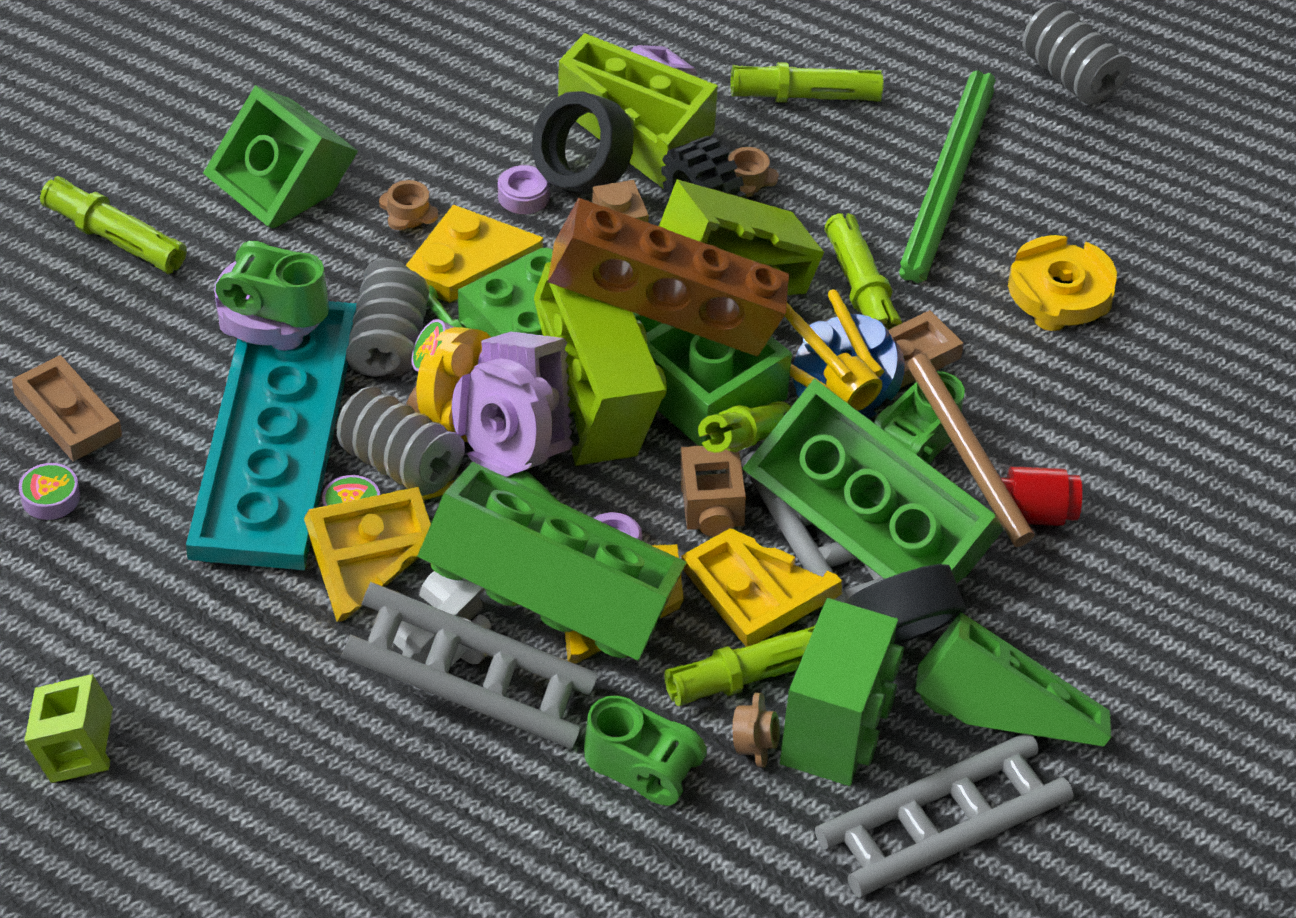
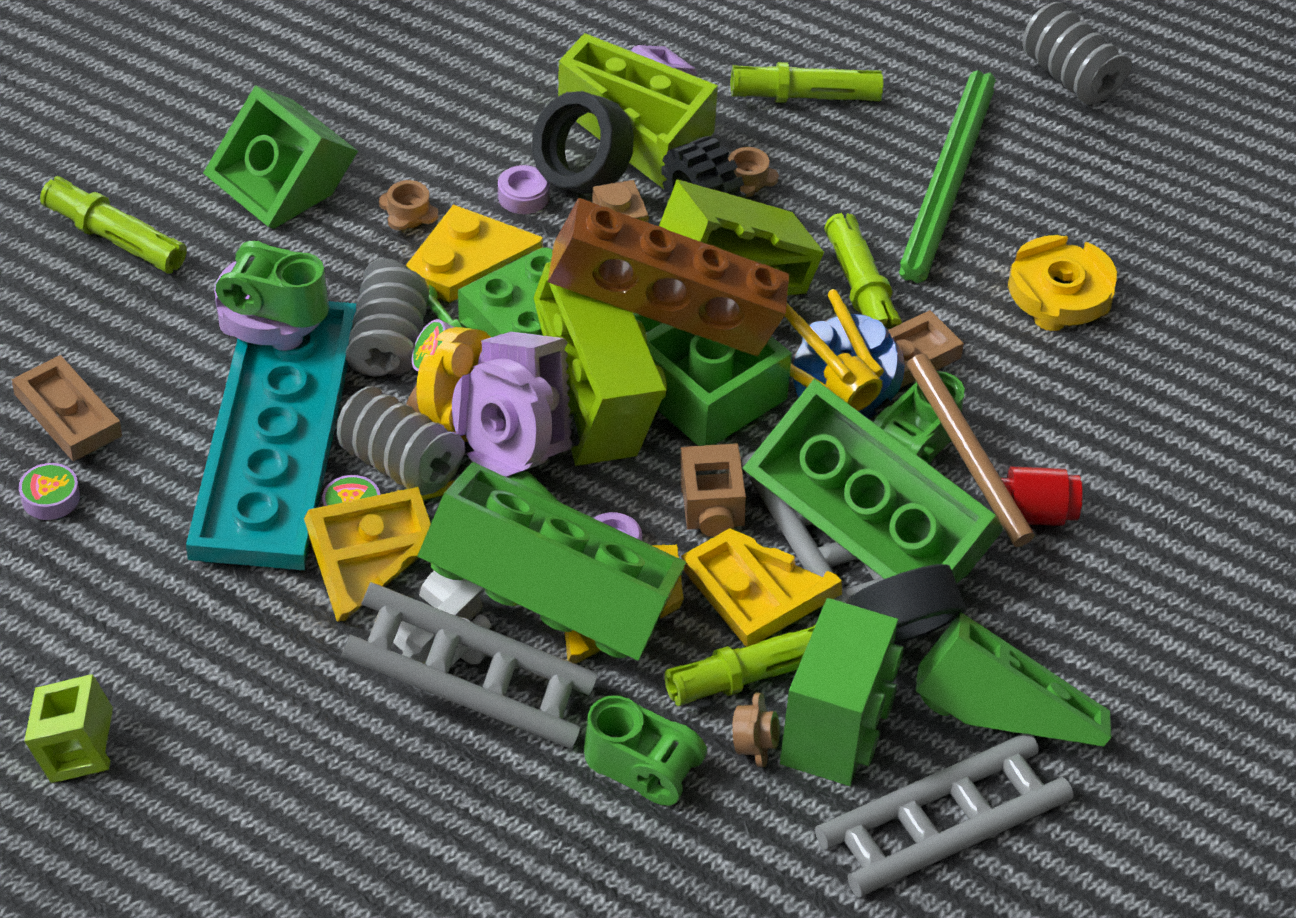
lime pin [698,401,791,453] -> none

